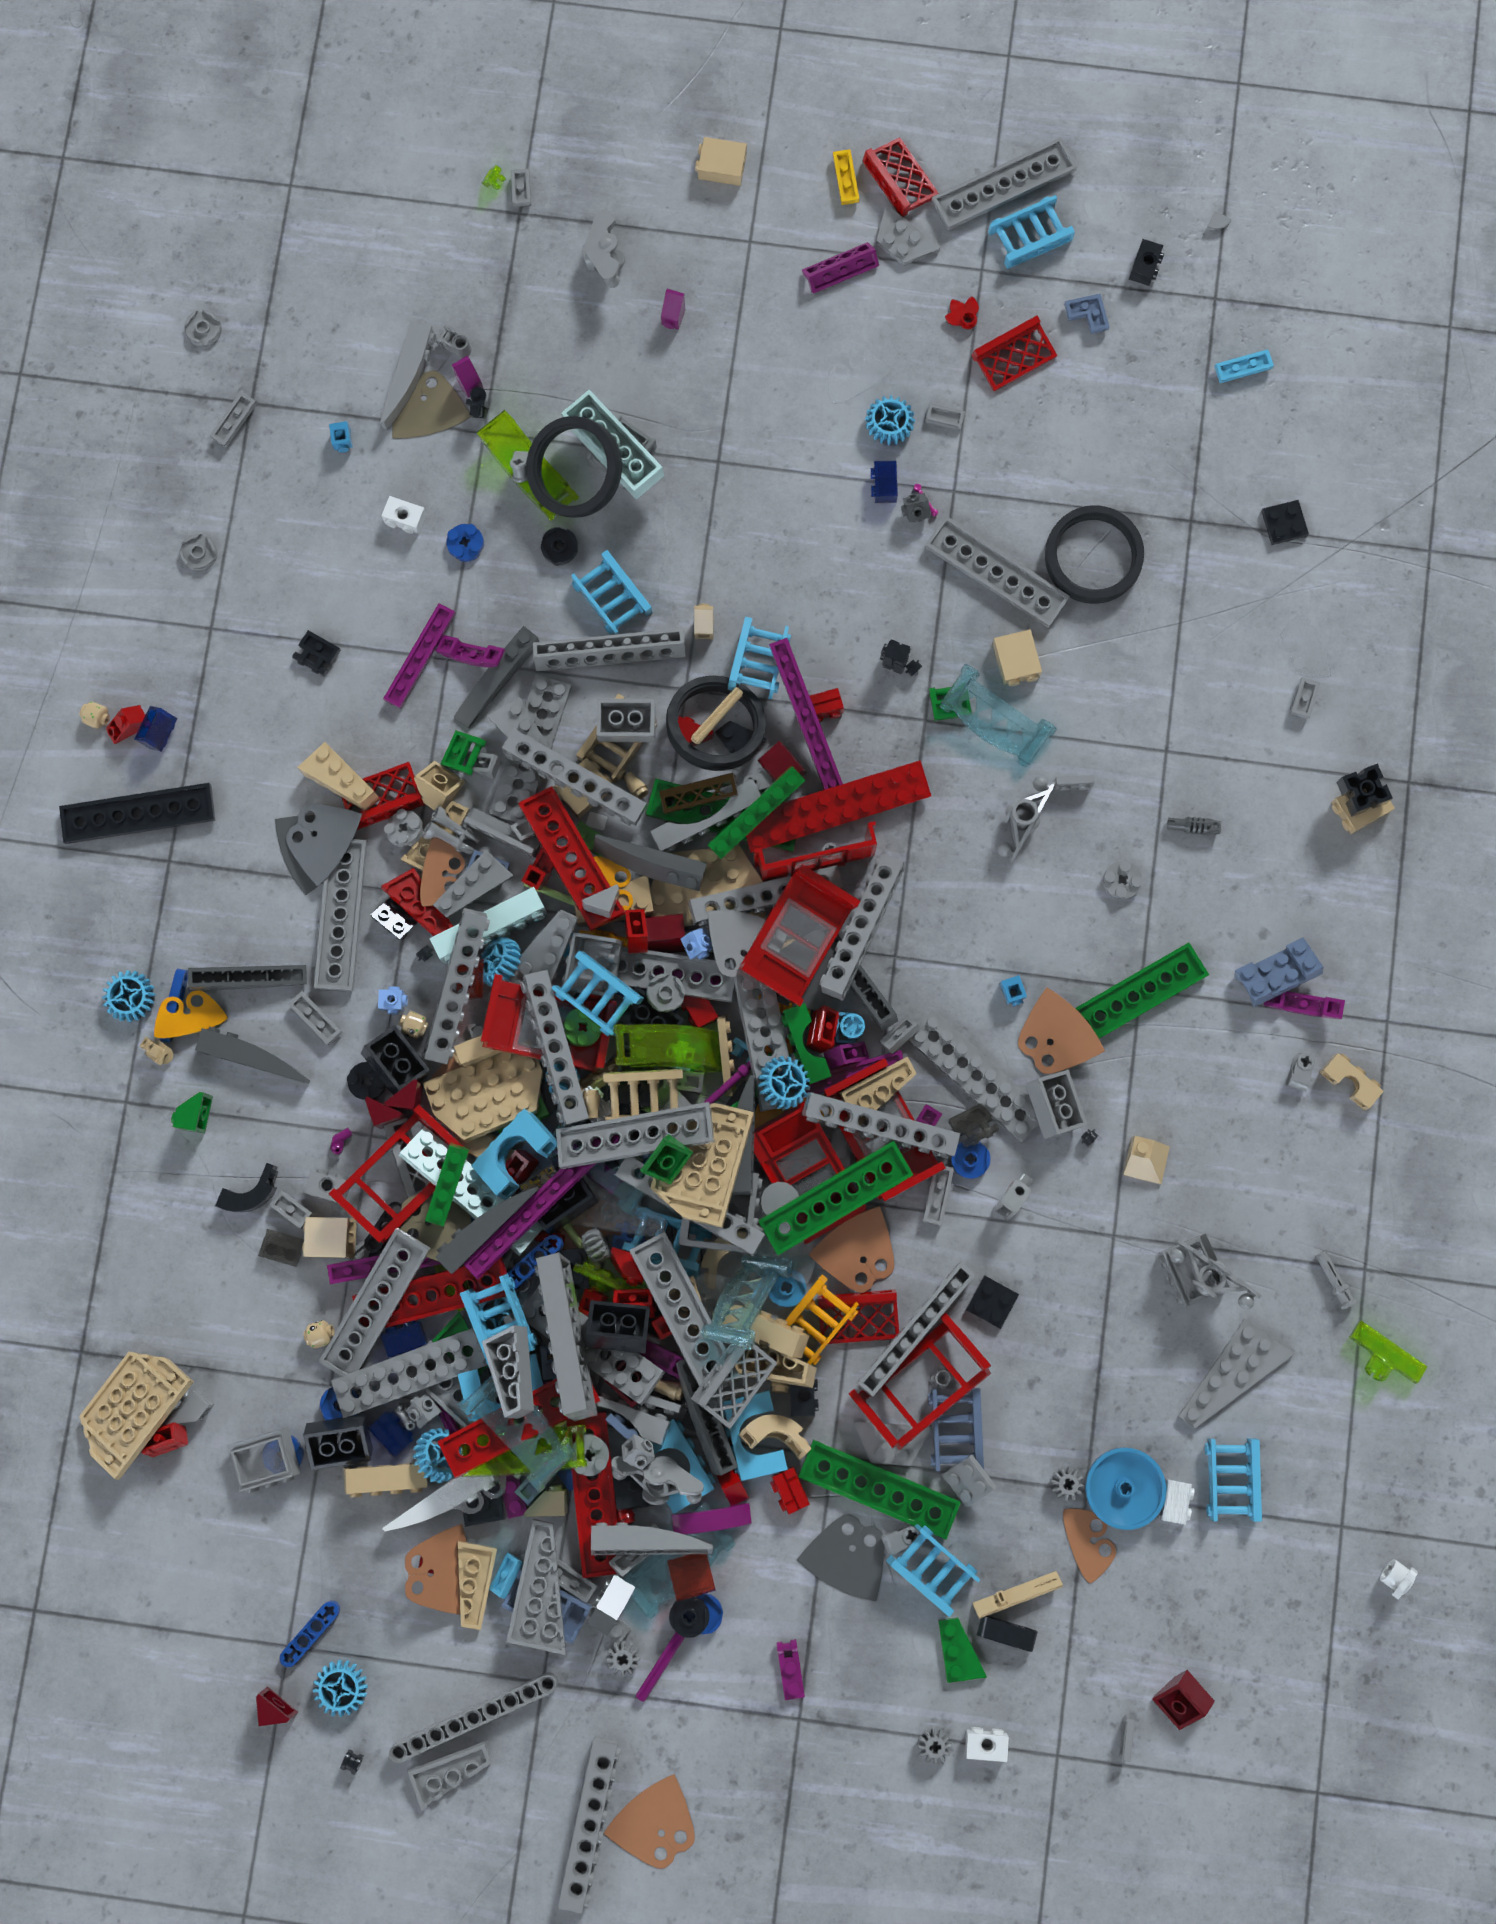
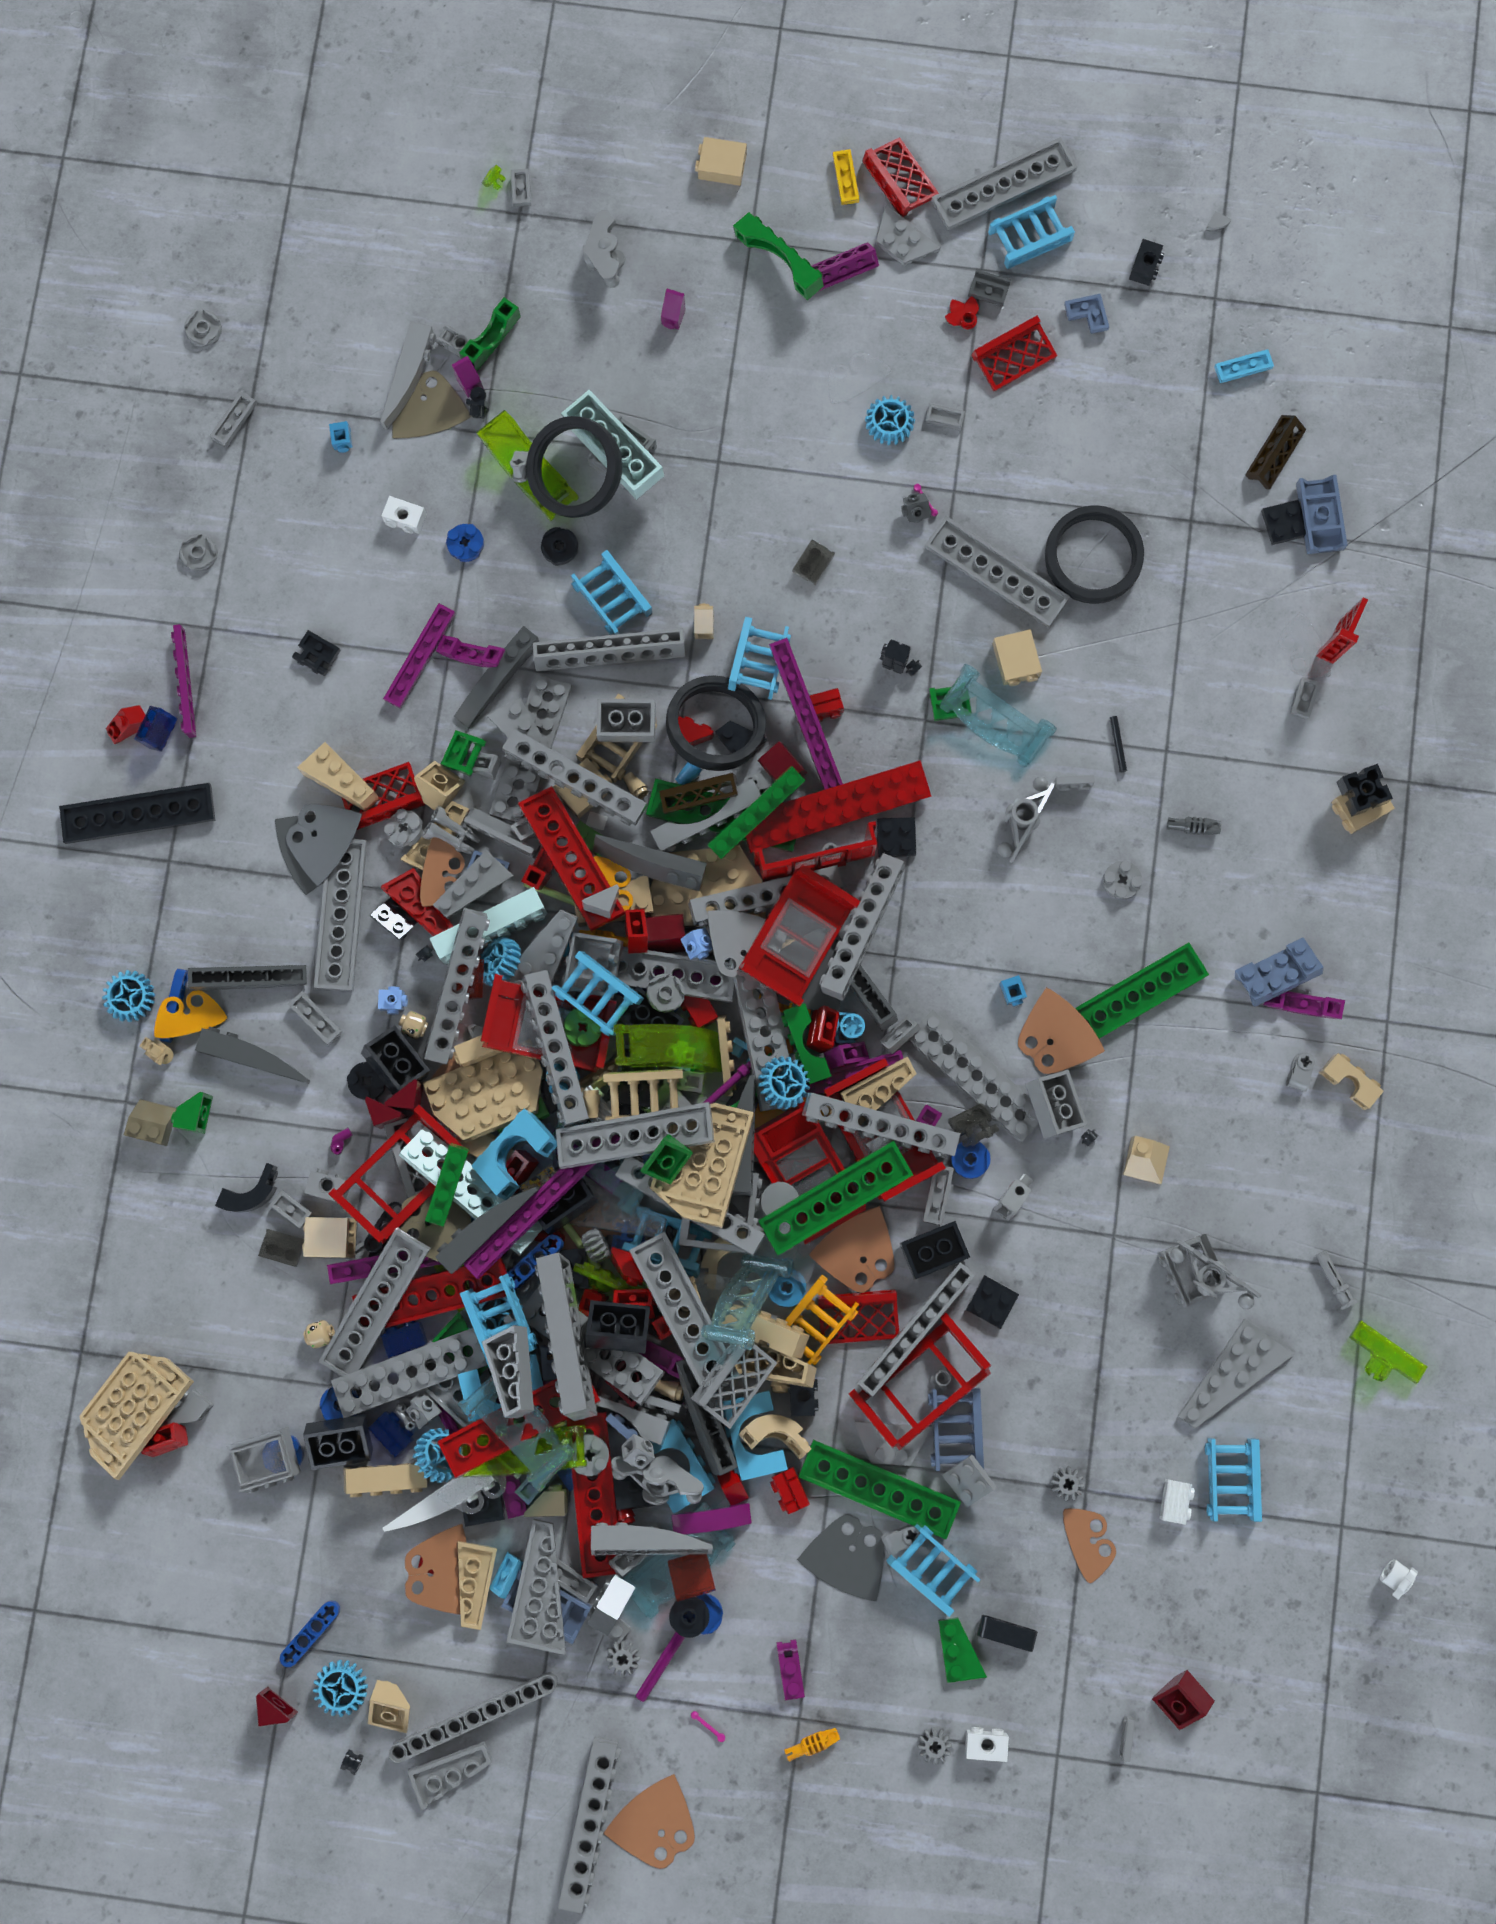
tan head [79,701,110,729] -> none
tan axle [691,687,743,744] -> none
clear blue brick [870,461,898,503] -> none
tan piece [973,1571,1063,1619] -> none
dark azure dish [1085,1447,1166,1530] -> none
none -> dark tan slope [124,1099,176,1146]
none -> magenta plate [171,624,197,738]
none -> tan slope [368,1680,410,1733]
none -> green arch [459,297,521,372]
none -> dark azure cone [675,762,703,785]
none -> dark pink hinge [691,1711,725,1742]
none -> green arch [733,212,824,301]
none -> light orange hinge [784,1728,840,1762]
none -> clear smoke plate [792,539,835,585]
none -> black plate [877,817,916,857]
none -> black brick [899,1221,970,1280]
none -> dark grey plate [968,269,1011,307]
none -> black bar [1110,716,1127,772]
none -> dark brown fence [1245,415,1306,489]
none -> sand blue piece [1296,475,1348,554]
none -> red fence [1316,597,1368,664]

